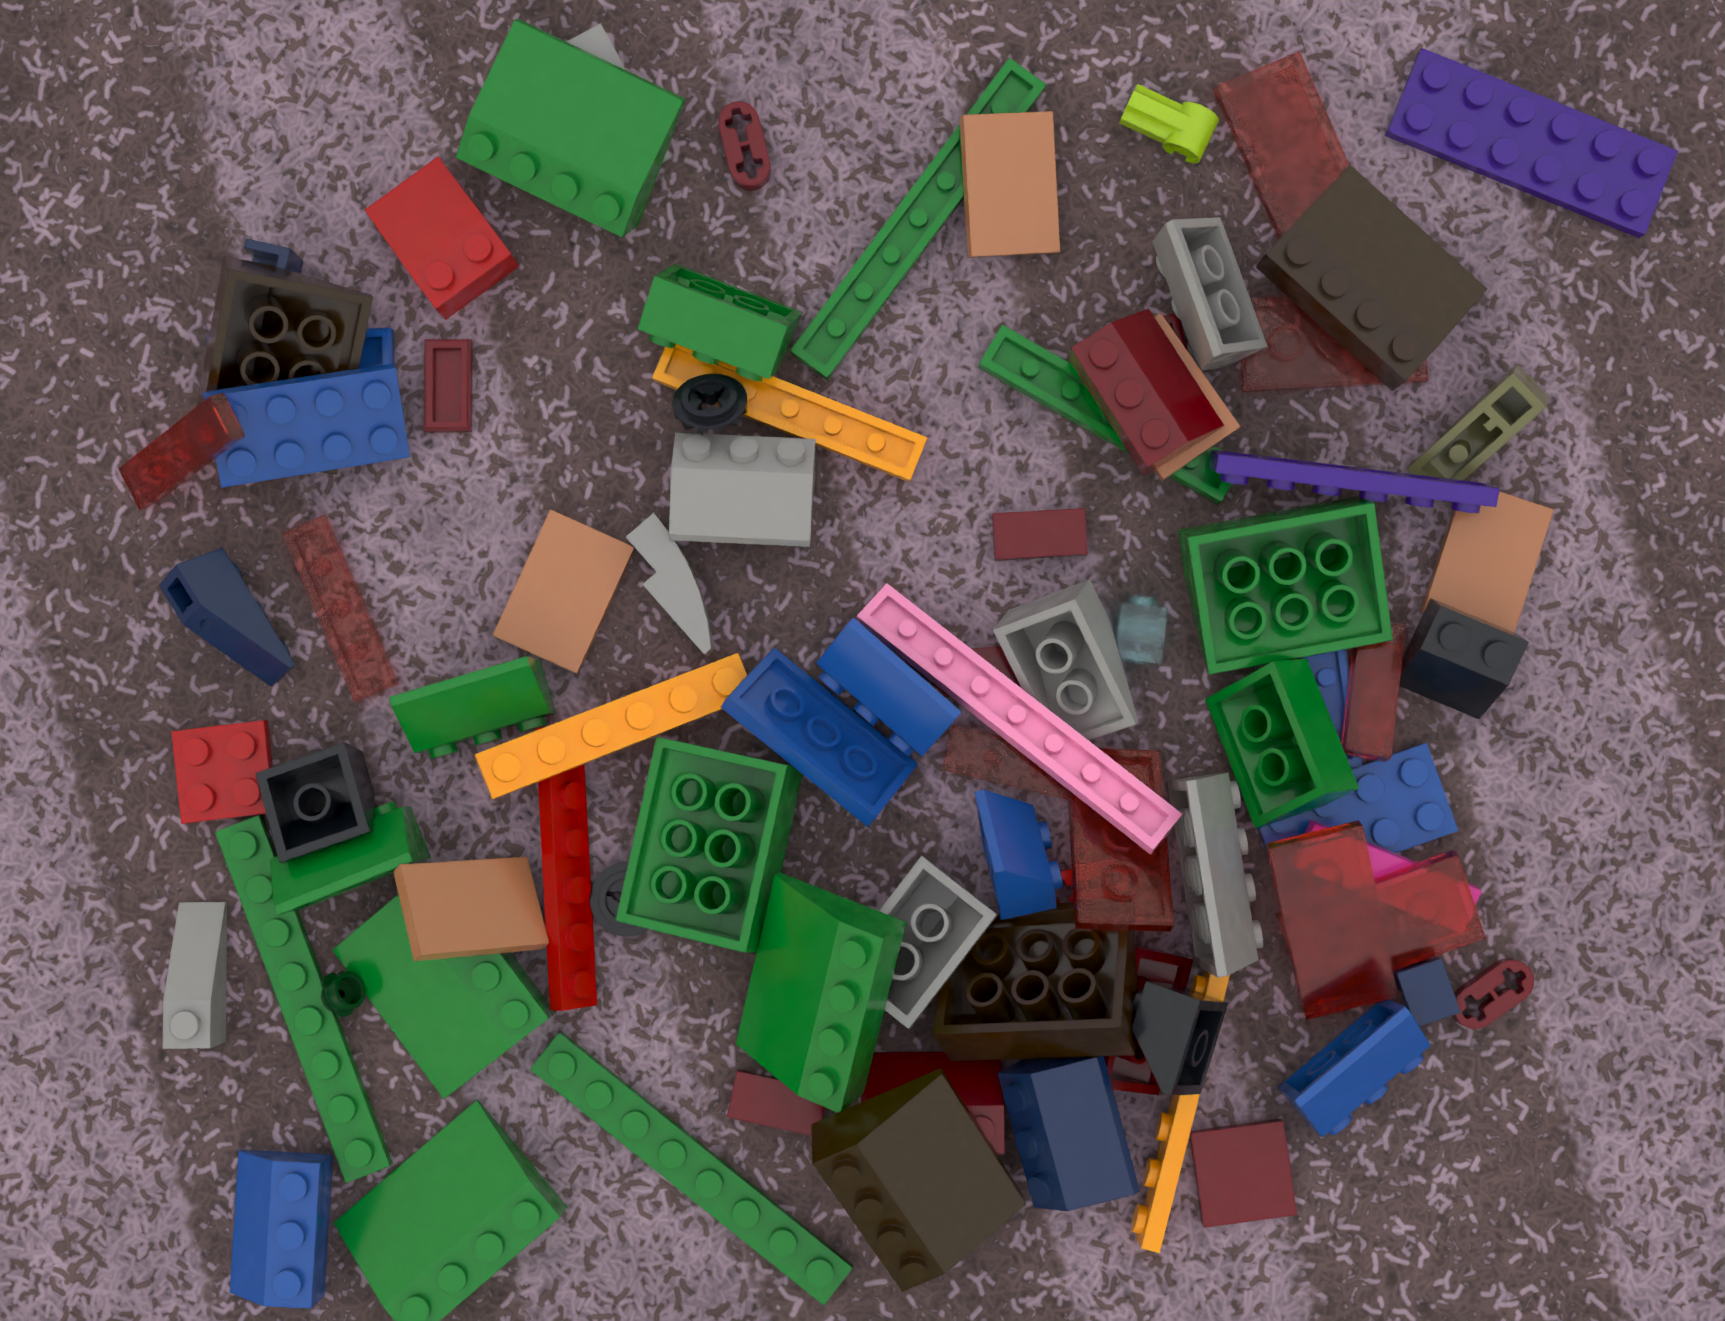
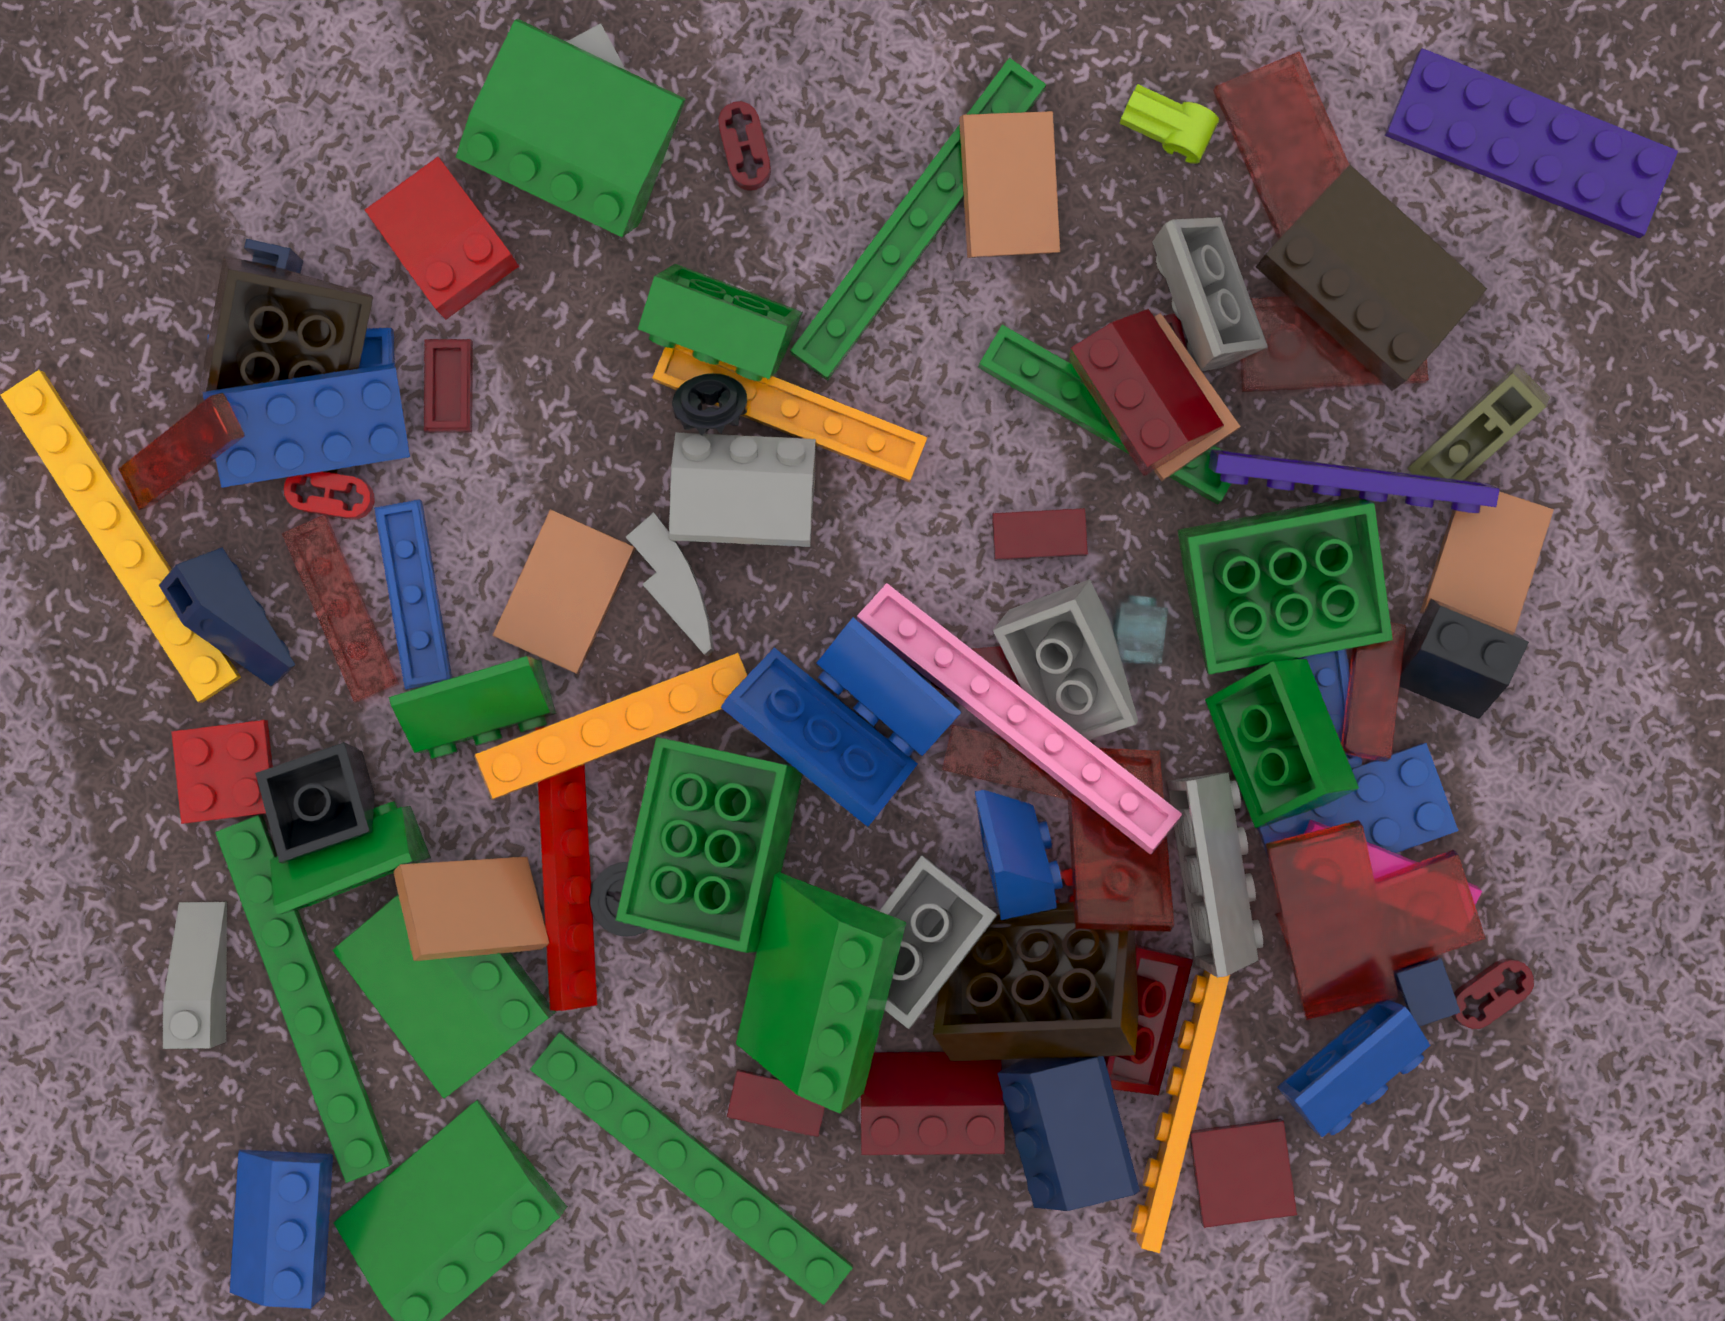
dark green plate [321,971,365,1017] -> none
dark brown slope [811,1068,1026,1292] -> none
black slope [1132,981,1228,1096] -> none
none -> yellow plate [0,370,241,703]
none -> red beam [284,471,375,520]
none -> blue tile [374,499,452,690]

